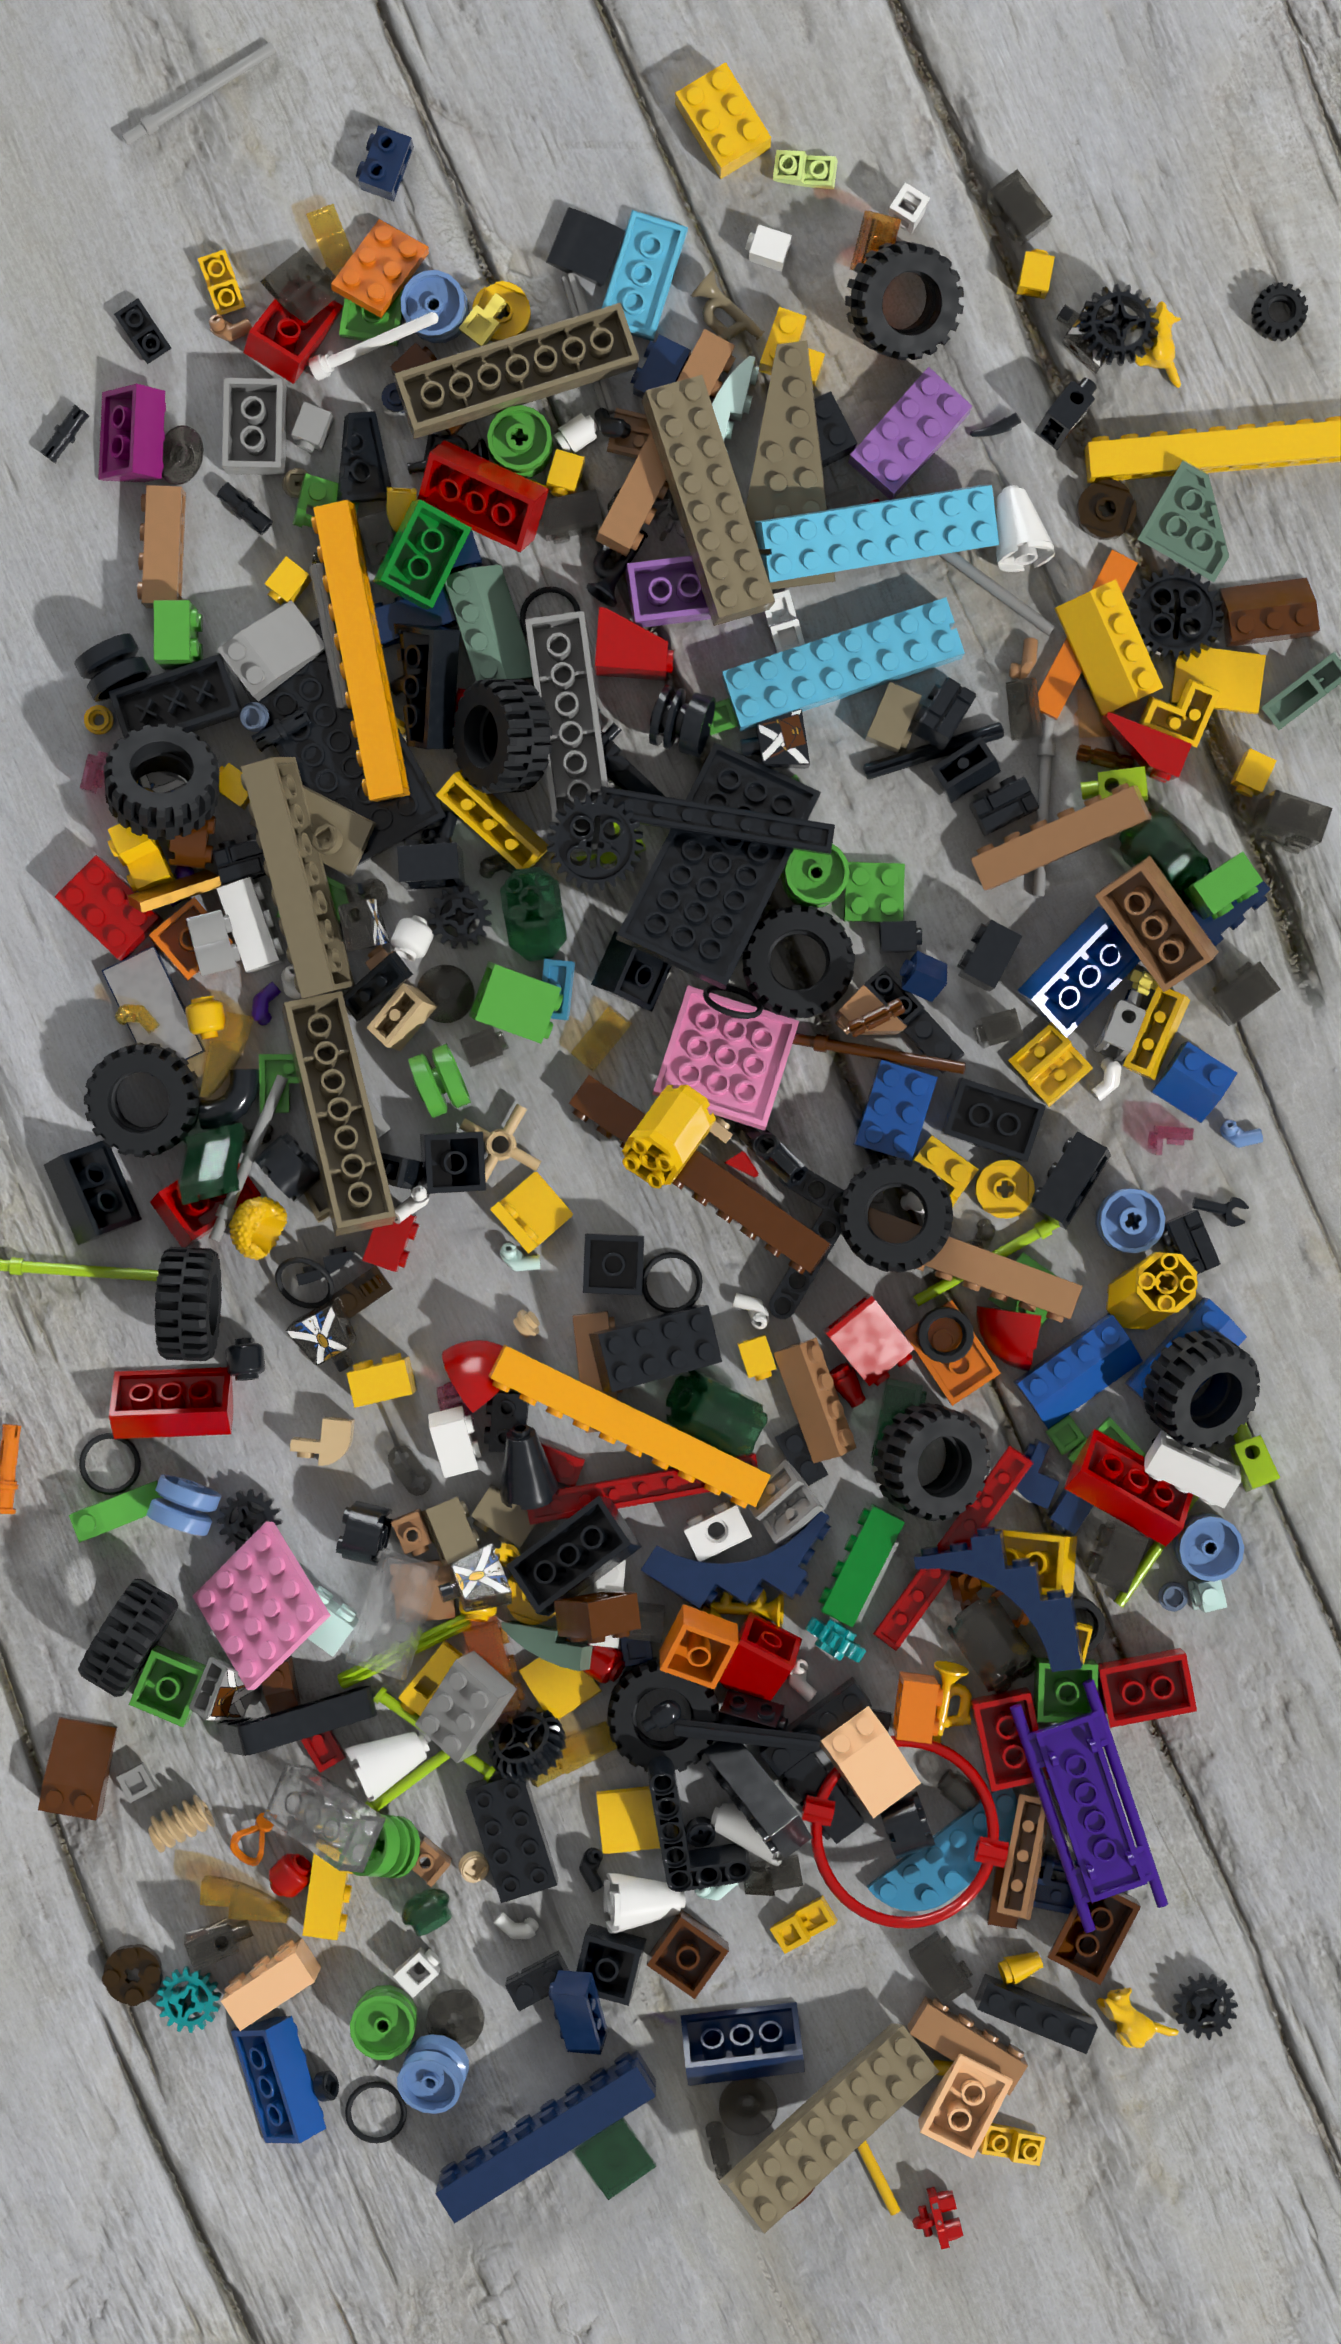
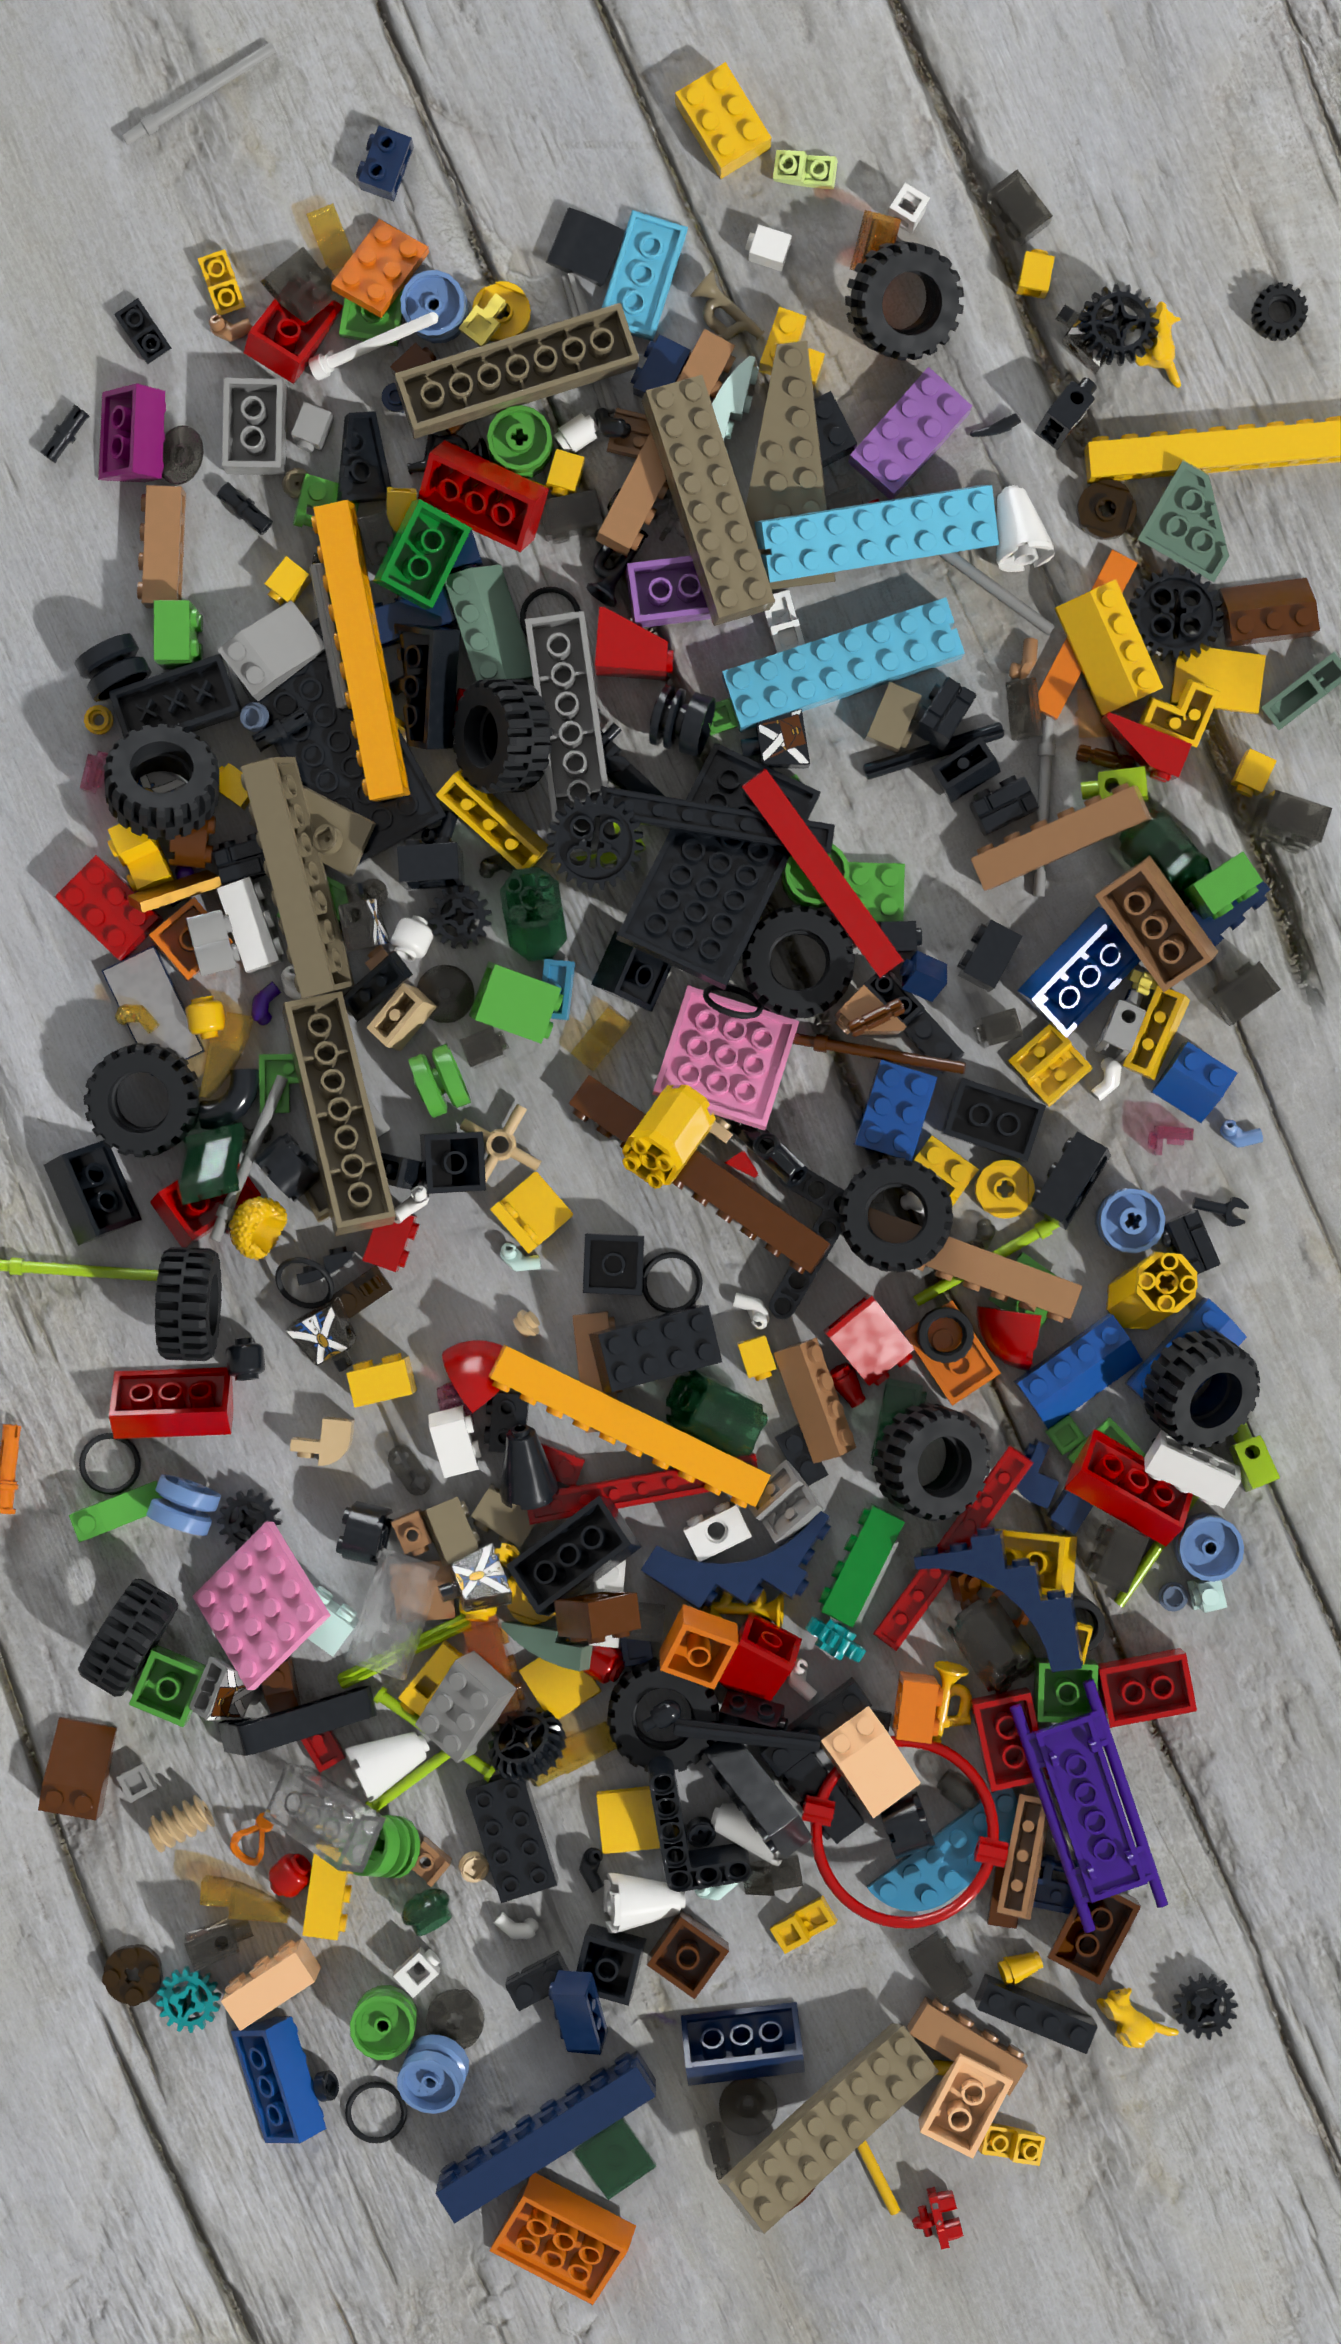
none -> orange slope [489,2173,636,2305]
none -> red tile [741,769,904,978]

